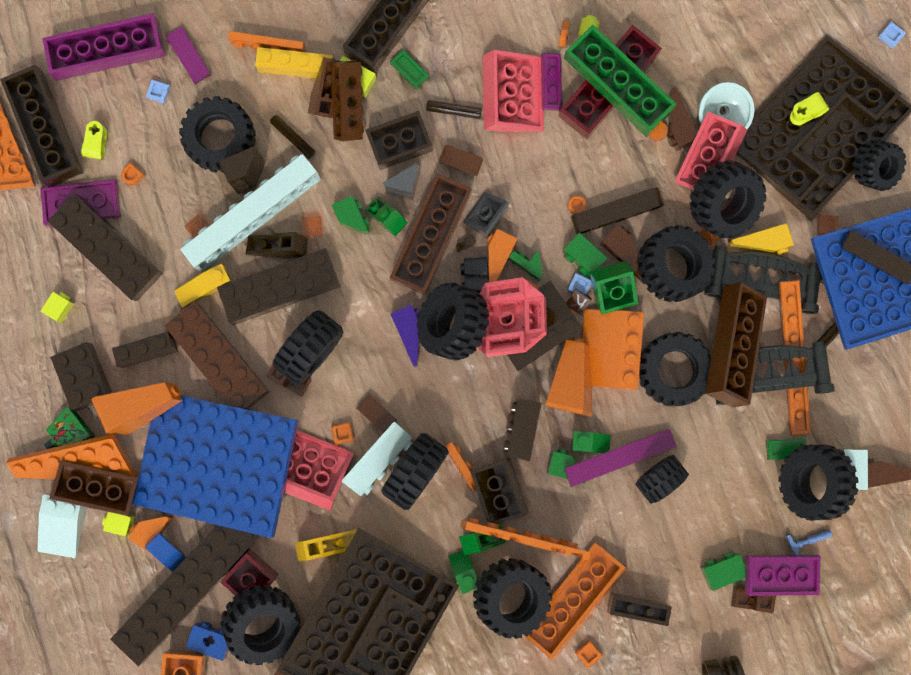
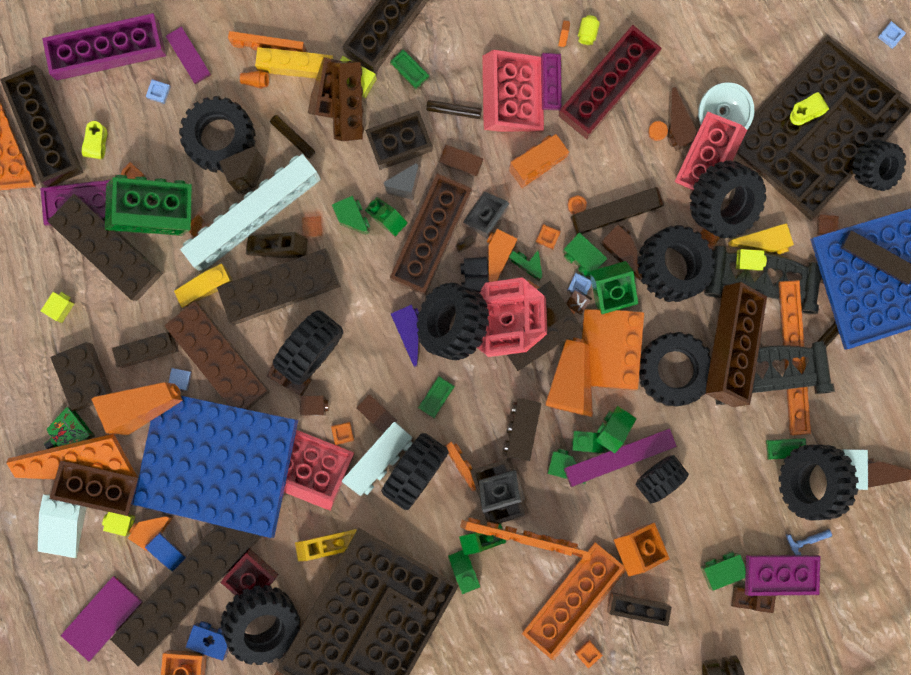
black tyre [473,558,552,639] -> none
green brick [564,24,677,137] -> none
none -> magenta tile [60,576,143,662]
none -> green brick [105,175,192,236]
none -> light blue tile [168,368,192,391]
none -> orange cone [240,70,269,89]
none -> reddish brown brick [300,396,329,416]
none -> green tile [418,376,455,418]
none -> dark grey slope [479,470,525,513]
none -> orange wedge [509,134,569,188]
none -> orange tile [536,224,560,250]
none -> green brick [595,406,637,453]
none -> orange brick [614,522,670,576]
none -> neon yellow brick [736,249,767,271]

